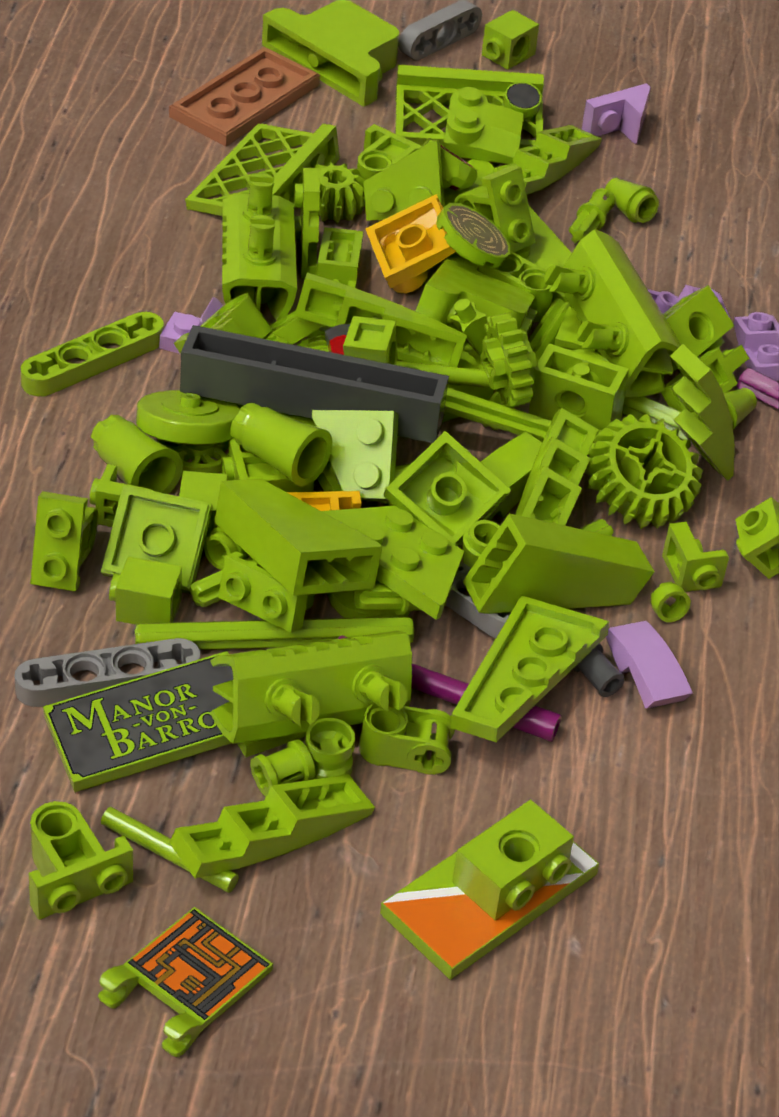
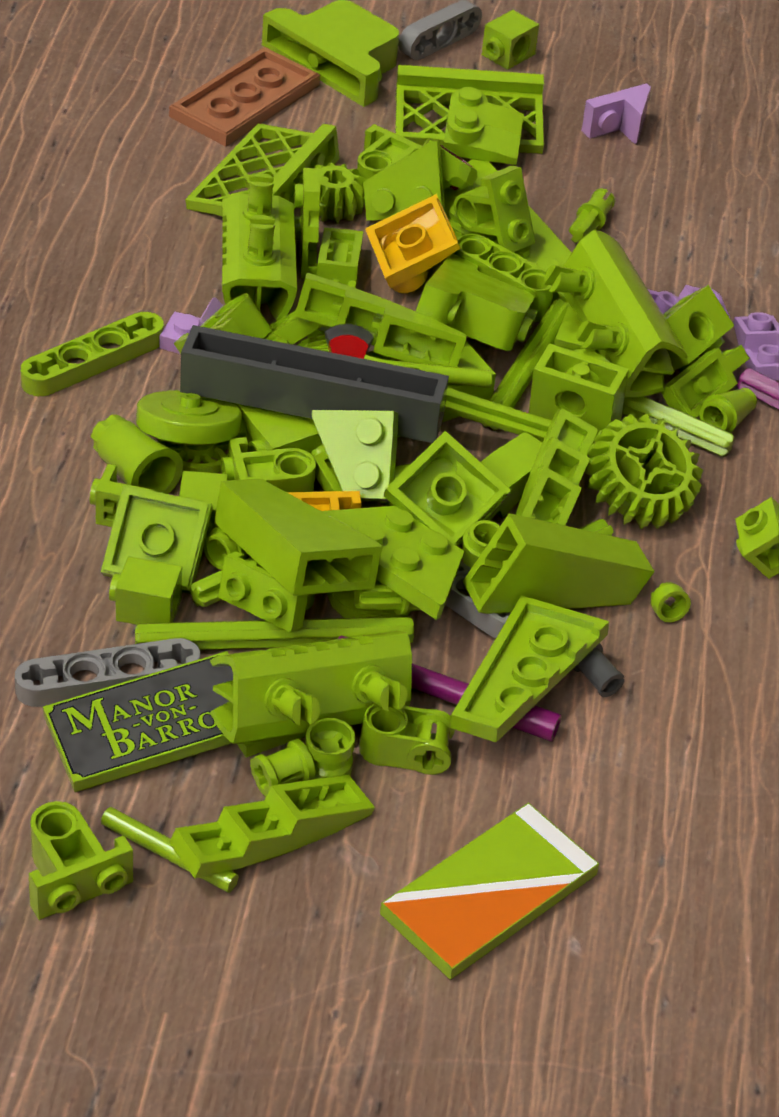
lime pin [30,491,98,591] -> none
flag [98,907,273,1057] -> none
lime plant [230,403,332,487] -> none
lime brick [343,316,398,365] -> none
tile [436,203,511,268] -> none
lime piece [450,298,487,357] -> none
lime brick [452,799,574,920] -> none
lime gear [480,312,537,407] -> none
lime slope [493,125,602,195] -> none
tile [503,82,542,119] -> none
lime cone [605,178,659,223] -> none
lavender slope [606,621,693,709] -> none
lime bracket [662,522,729,592] -> none
lime slope [670,344,735,481] -> none

